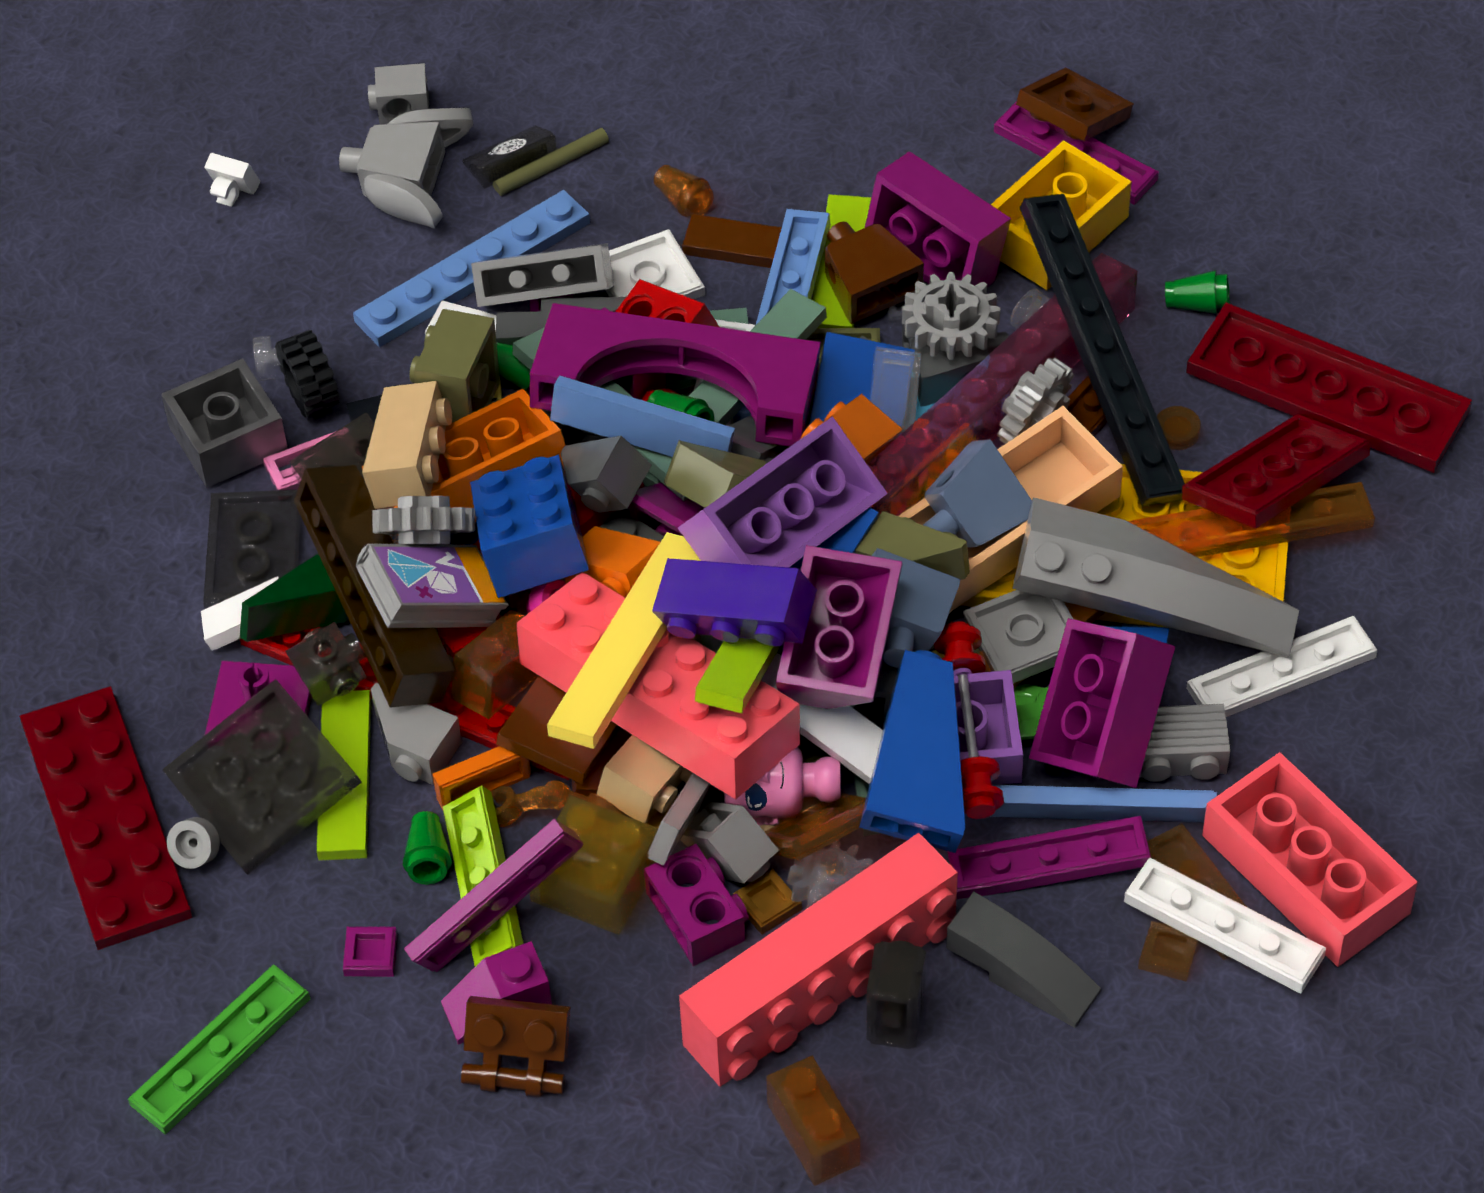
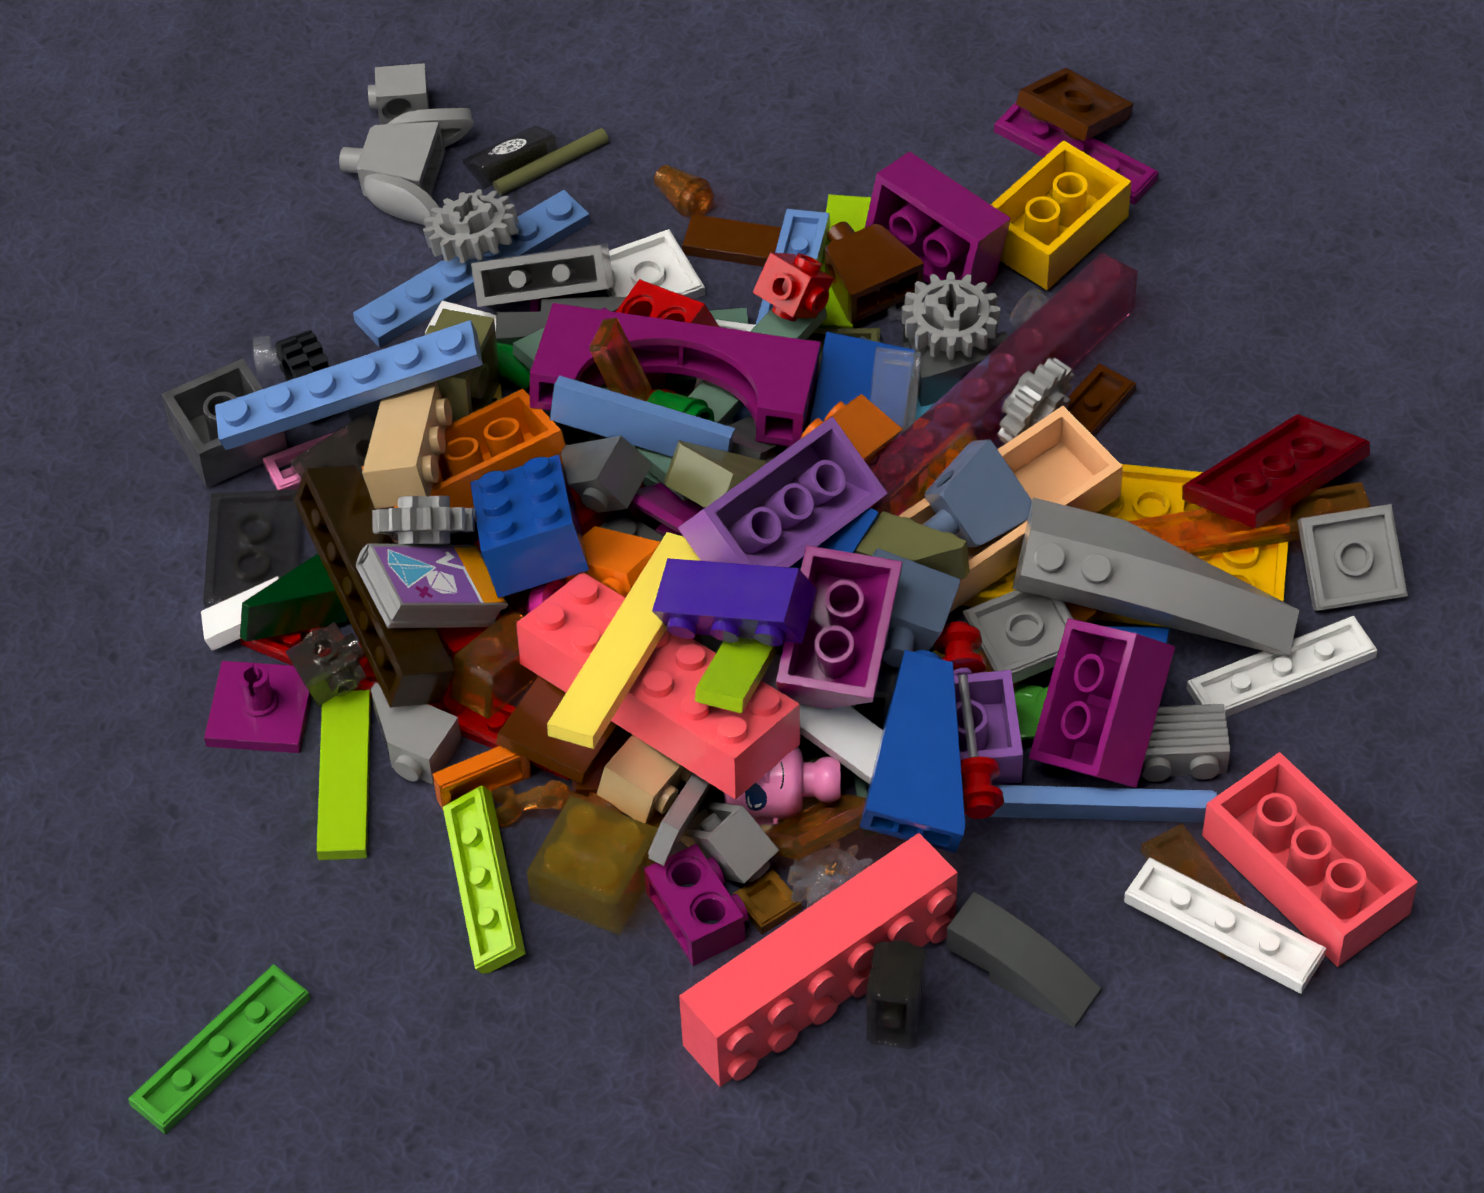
dark red plate [19,686,192,950] -> none
clear smoke plate [162,679,362,875] -> none
light grey tile [167,817,220,869] -> none
white tile [204,153,260,207] -> none
magenta tile [343,927,398,977] -> none
green cone [403,811,452,885] -> none
magenta tile [404,819,584,972] -> none
magenta slope [441,941,552,1044] -> none
reddish brown plate [461,996,571,1097] -> none
clear orange brick [766,1055,860,1186] -> none
magenta tile [947,816,1151,899] -> none
black tile [1020,194,1185,507] -> none
clear orange tile [1138,921,1199,982] -> none
clear orange tile [1157,406,1201,450] -> none
green cone [1165,270,1230,314] -> none
dark red plate [1186,302,1472,473] -> none
none -> medium blue plate [215,320,483,450]
none -> light grey gear [423,189,519,263]
none -> clear orange tile [589,317,652,401]
none -> red brick [752,252,834,322]
none -> light grey tile [1297,504,1408,611]

